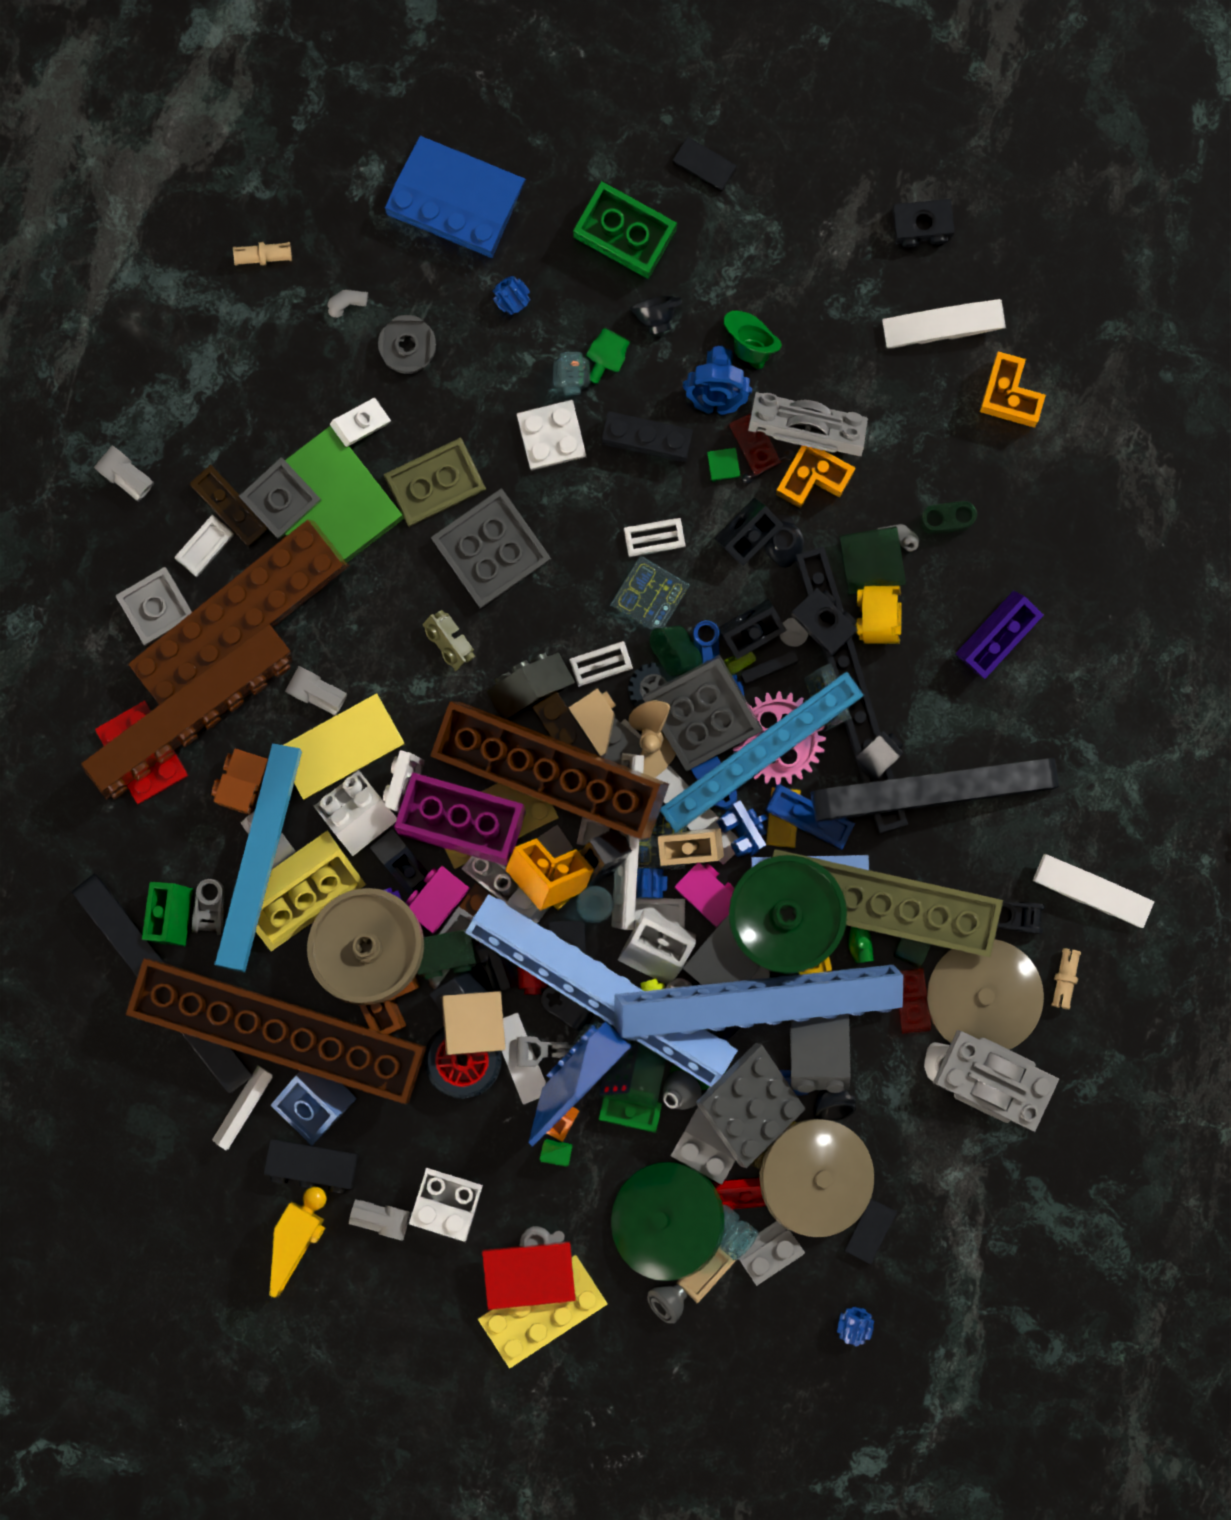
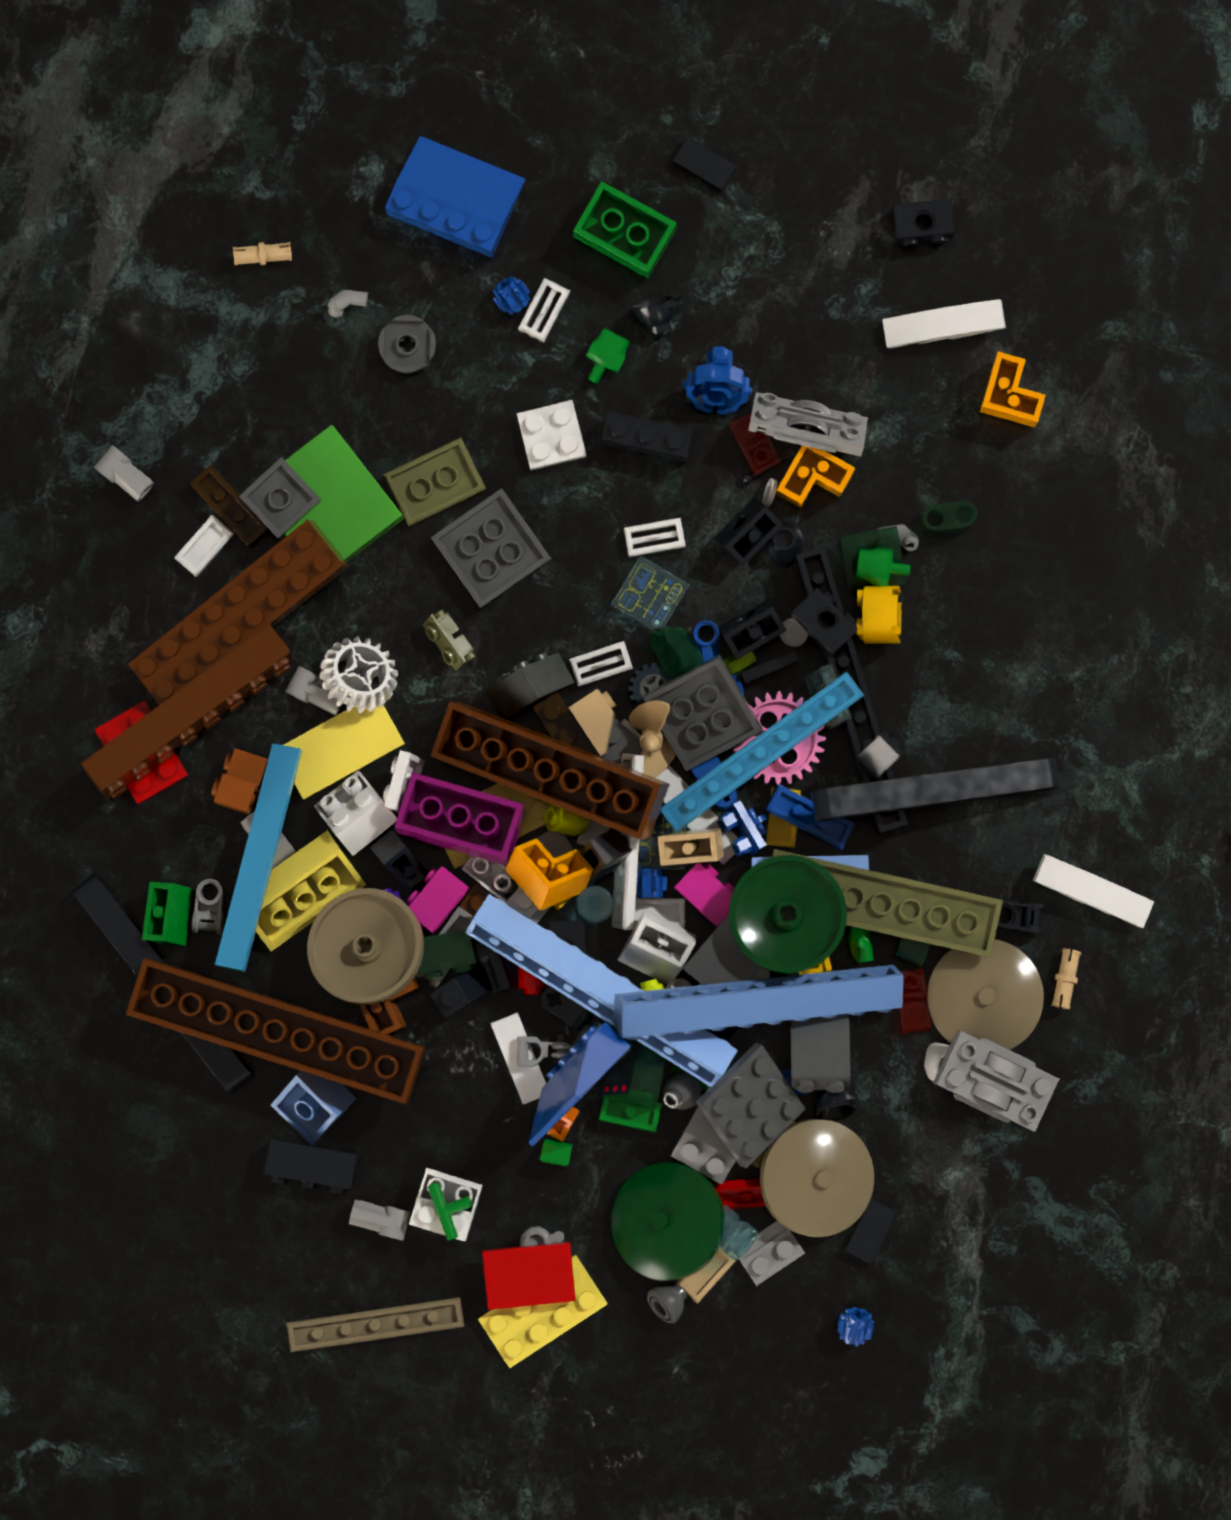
light grey plate [115,567,192,646] -> none
white tile [212,1066,272,1150] -> none
yellow slope [270,1187,326,1298] -> none
white plate [330,398,391,447] -> none
wheel [424,1027,501,1099] -> none
tan tile [441,991,506,1055] -> none
clear light blue head [553,352,590,395] -> none
green tile [707,448,740,481] -> none
green piece [723,311,782,369] -> none
dark purple brick [955,590,1044,679] -> none
none -> dark tan tile [286,1297,465,1352]
none -> white gear [319,636,398,714]
none -> green piece [428,1182,472,1240]
none -> white tile [518,278,570,343]
none -> neon yellow brick [544,805,589,836]
none -> white piece [762,478,778,507]
none -> green piece [855,547,910,587]

